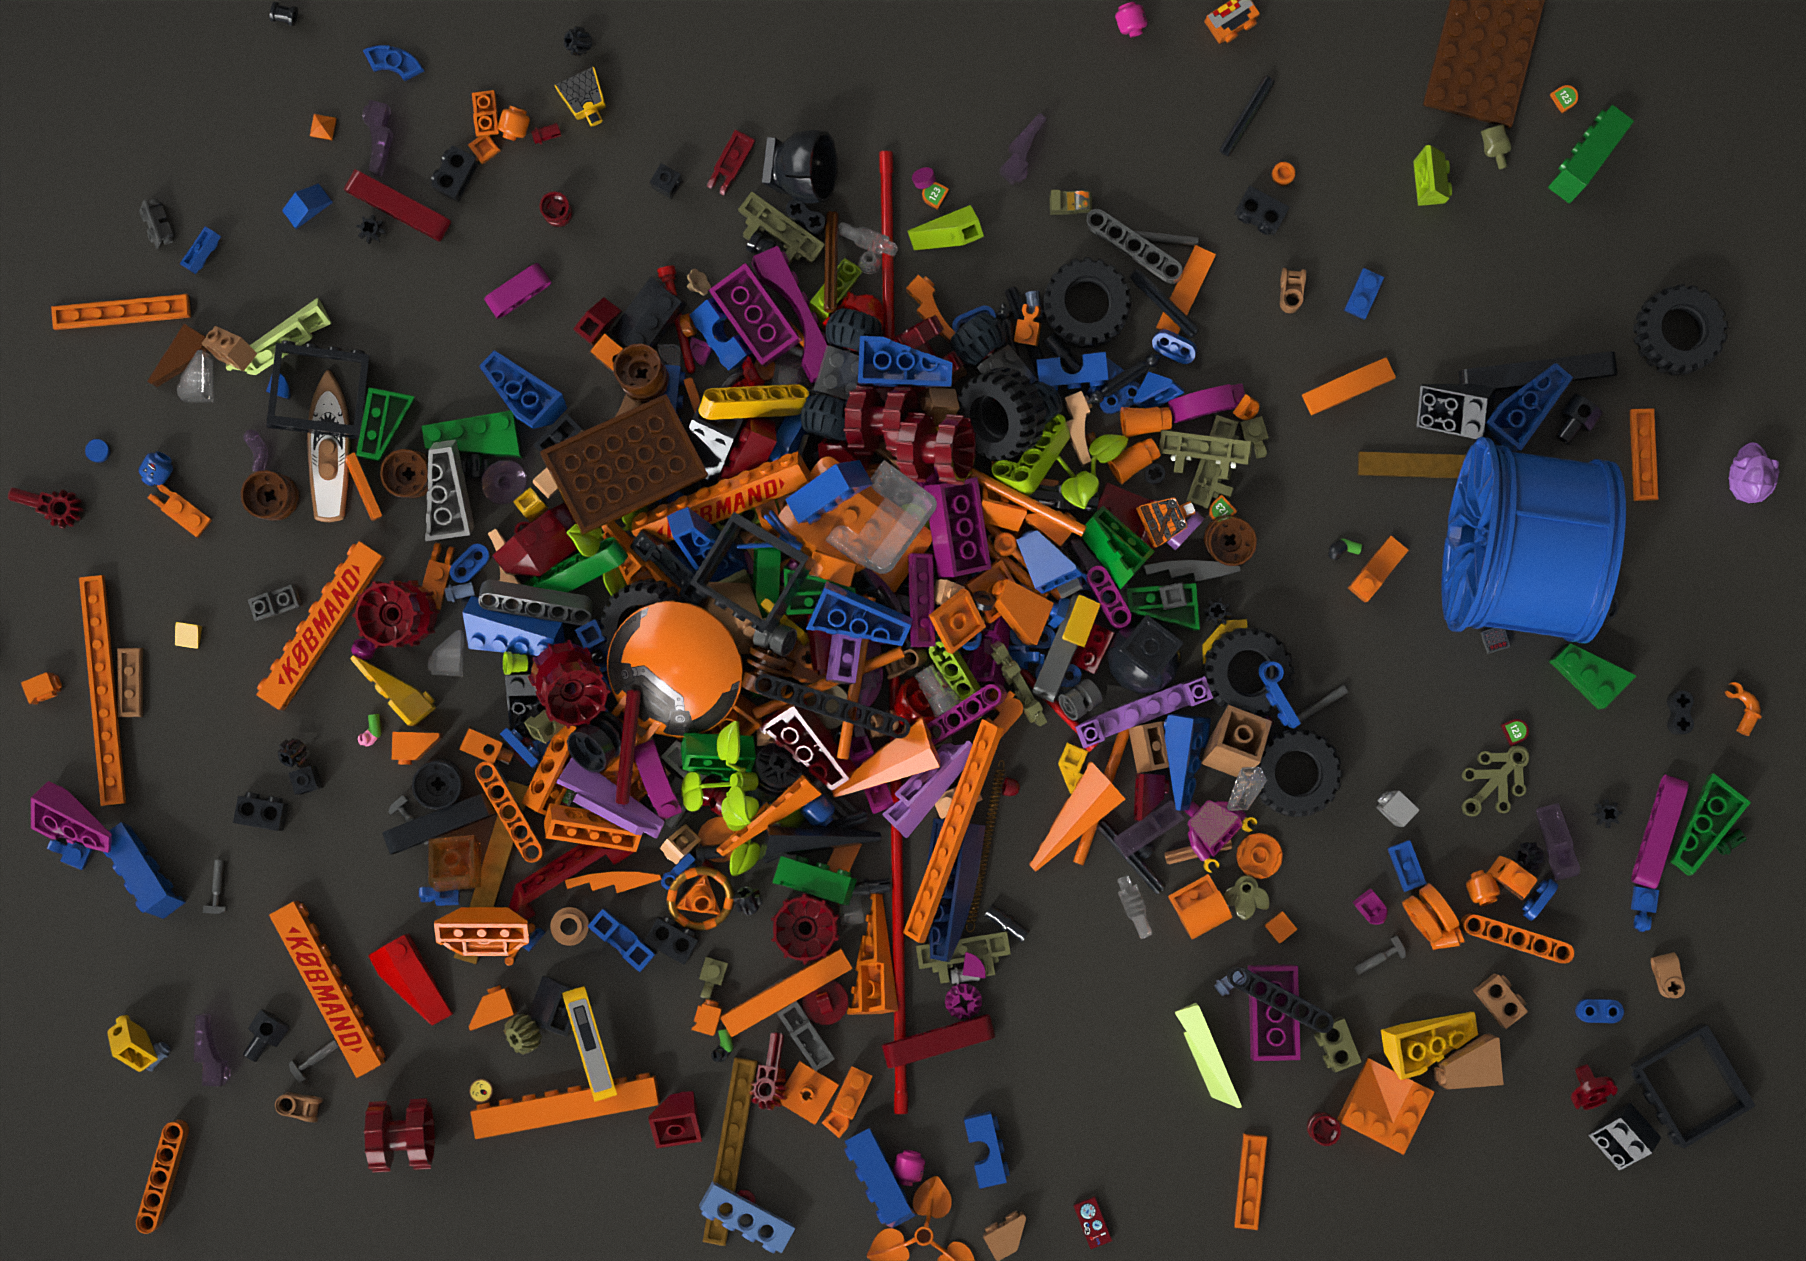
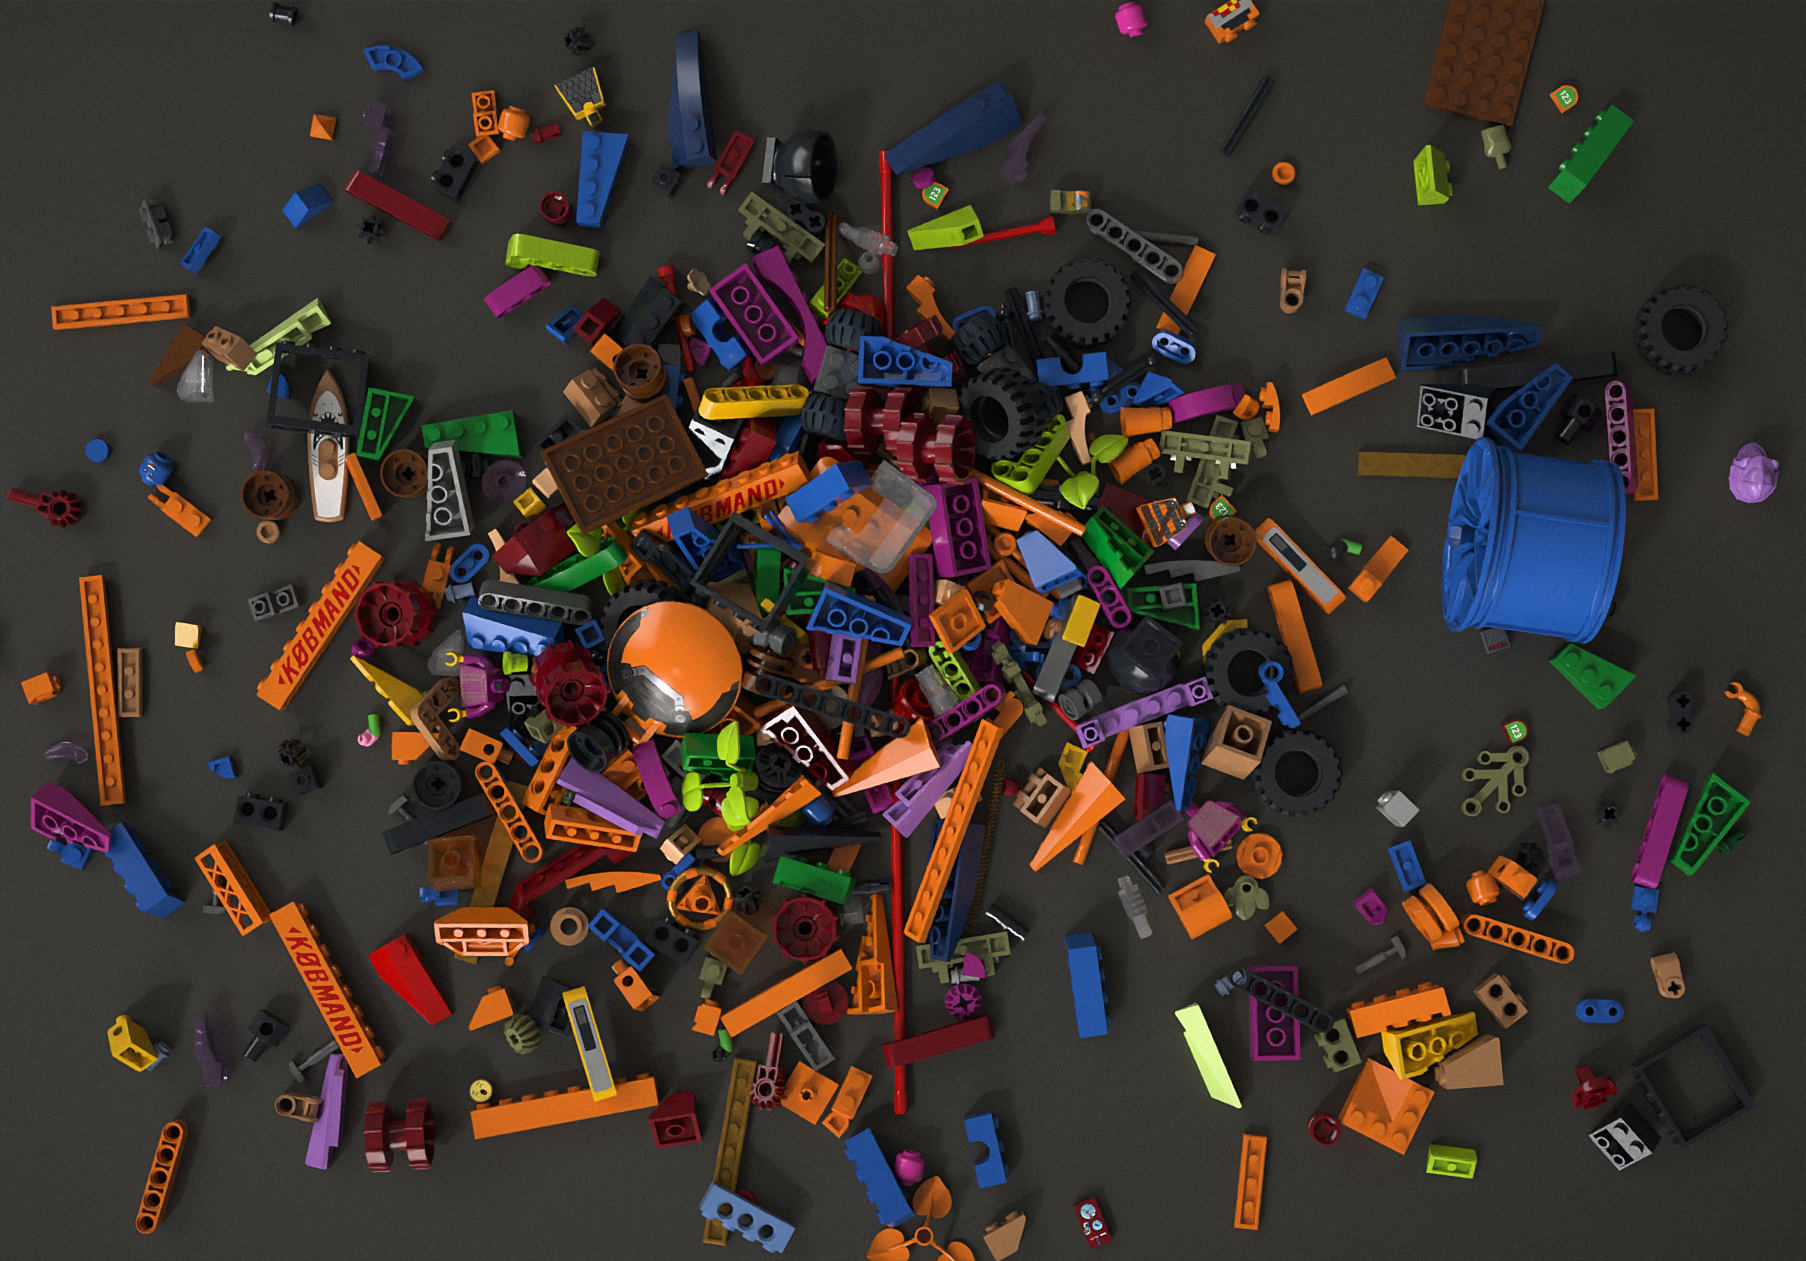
blue wedge [479,350,567,429] -> none
dark red axle [615,689,641,805] -> none
orange plate [1014,304,1042,346] -> none
clear slope [1227,767,1267,811] -> none
none -> clear purple arm [43,742,89,764]
none -> orange tile [186,649,204,673]
none -> orange fence [195,840,271,936]
none -> blue tile [208,756,238,779]
none -> medium nougat tile [257,520,281,544]
none -> medium lavender wedge [305,1053,348,1169]
none -> medium nougat beam [410,676,461,762]
none -> magenta torso [445,650,510,722]
none -> lime beam [505,234,600,277]
none -> blue slope [545,304,584,346]
none -> medium nougat brick [563,367,623,427]
none -> blue wedge [576,131,631,229]
none -> orange torso [612,959,661,1012]
none -> dark blue wedge [667,30,718,171]
none -> clear orange brick [704,909,769,975]
none -> dark blue wedge [884,80,1023,175]
none -> red piece [948,216,1056,249]
none -> medium nougat brick [1013,767,1072,828]
none -> clear orange arm [1043,618,1063,640]
none -> blue wedge [1064,932,1111,1038]
none -> beam [1254,518,1346,614]
none -> orange slope [1259,382,1280,433]
none -> orange beam [1268,580,1322,694]
none -> orange wedge [1346,982,1451,1038]
none -> dark blue wedge [1398,315,1543,371]
none -> lime slope [1426,1144,1477,1179]
none -> olive window [1597,741,1637,773]
none -> magenta beam [1605,381,1638,494]

